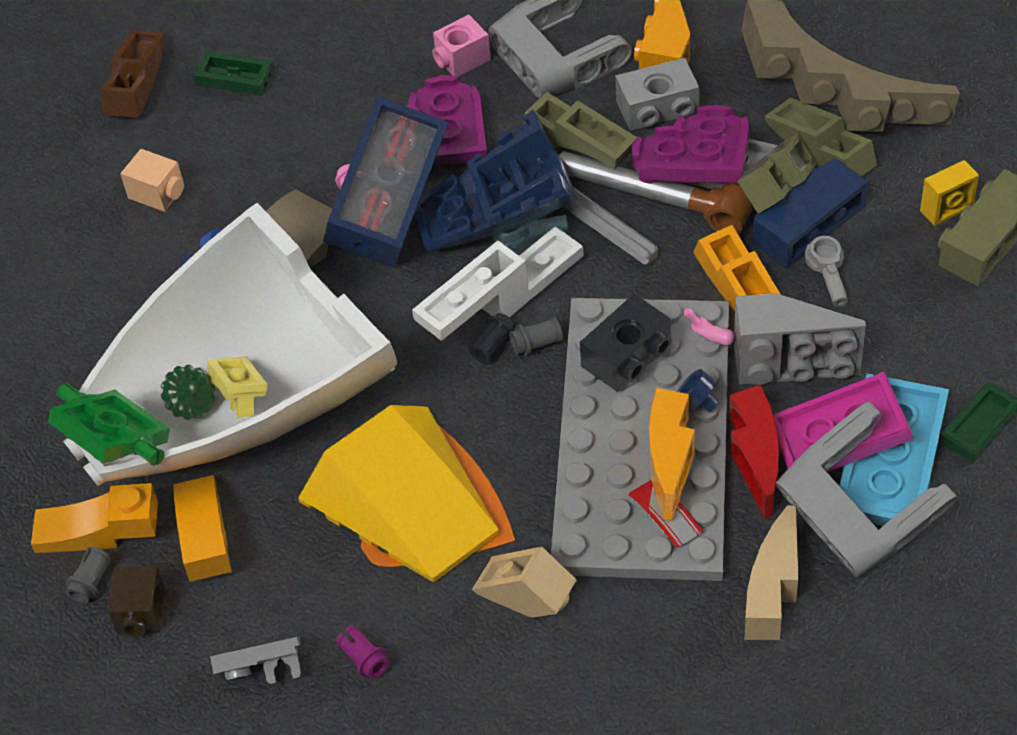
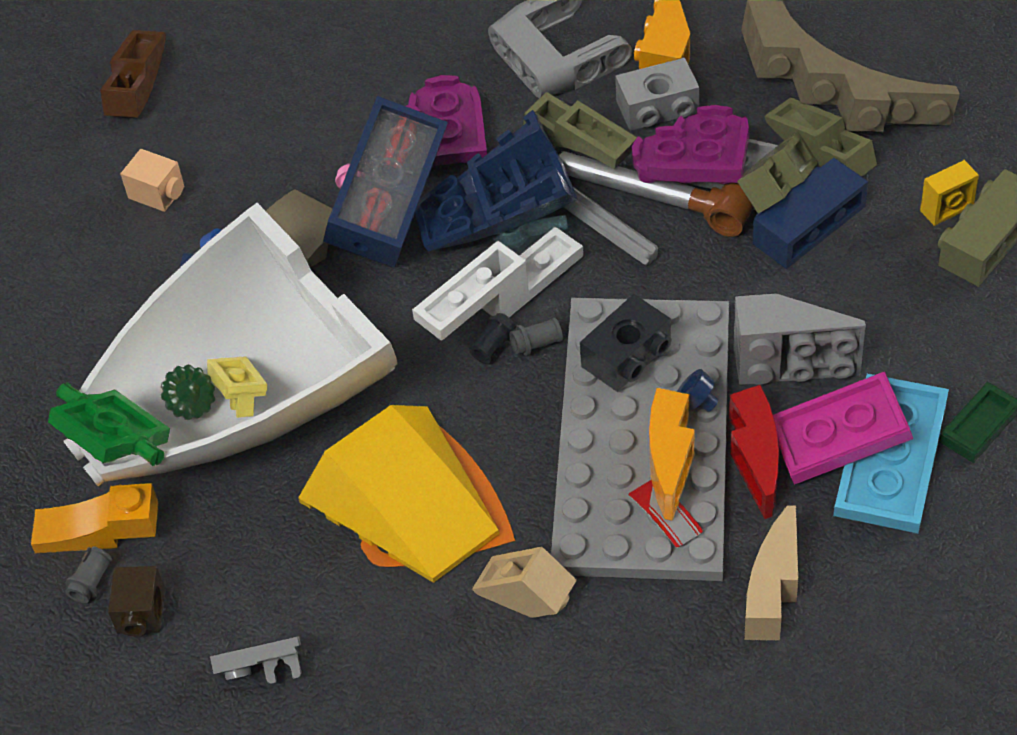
light orange slope [173,475,232,582] -> none
dark green tile [194,51,274,96] -> none
magenta pin [336,625,389,679] -> none
bright pink brick [432,15,491,77] -> none
bright pink piece [684,308,734,345] -> none
light orange slope [693,225,781,311] -> none
light grey connector [776,401,958,577] -> none
light grey plate [804,236,848,307] -> none

